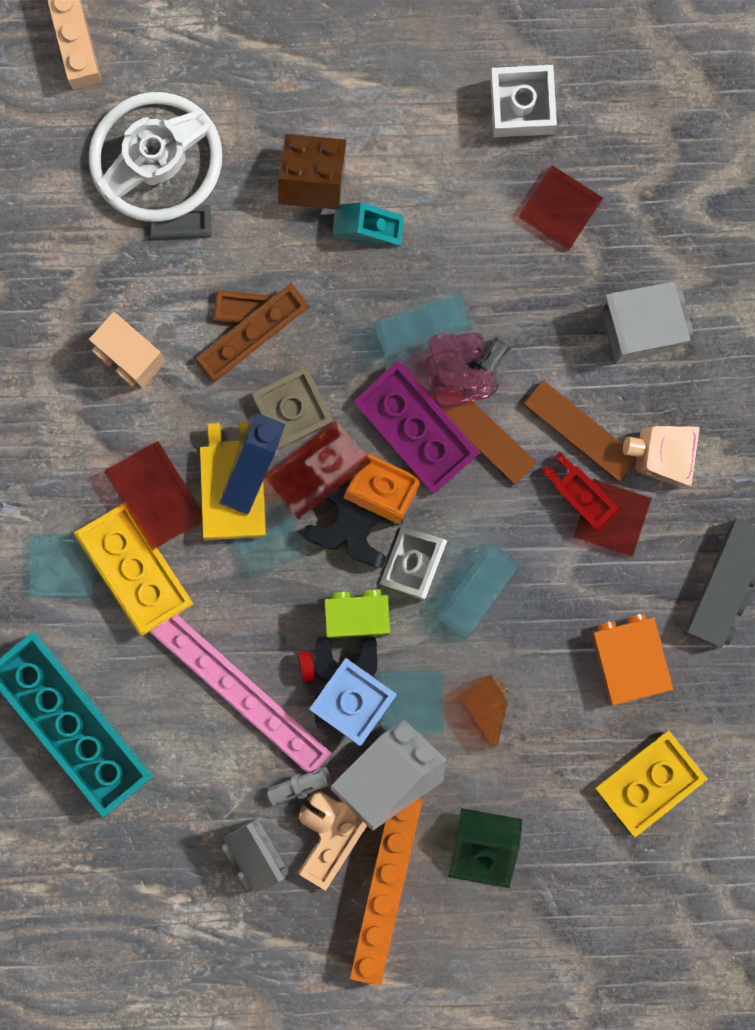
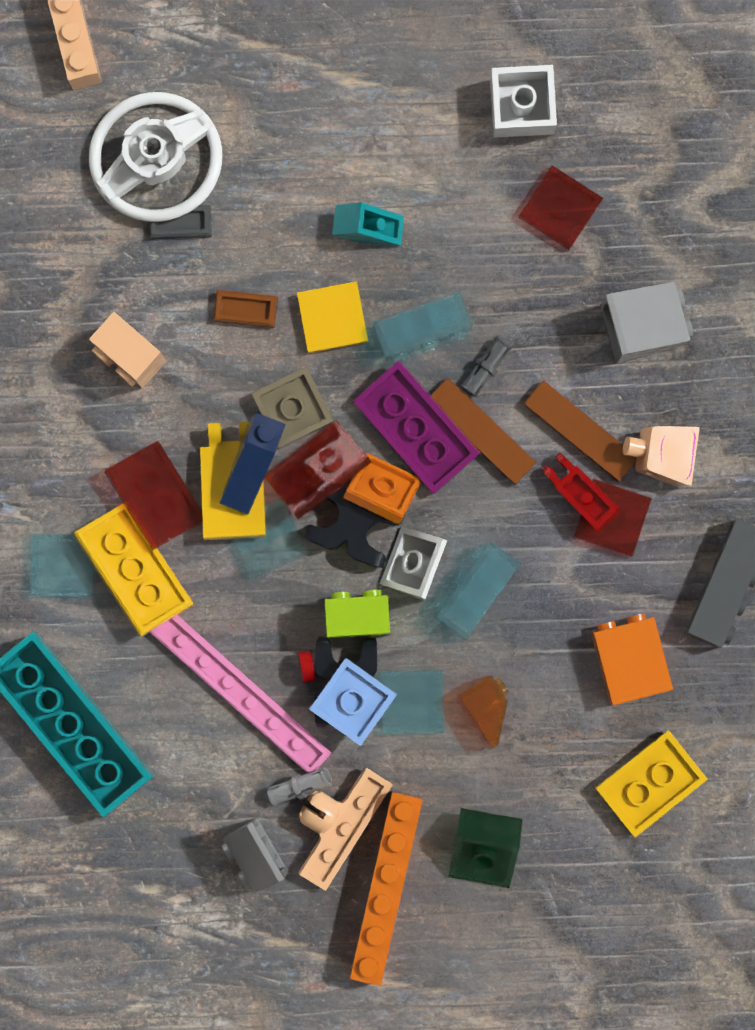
dark orange tile [195,282,311,383] -> none
reddish brown brick [278,134,347,210] -> none
light grey slope [331,720,447,831] -> none
clear pink piece [425,333,499,408] -> none
none -> yellow tile [297,281,368,354]

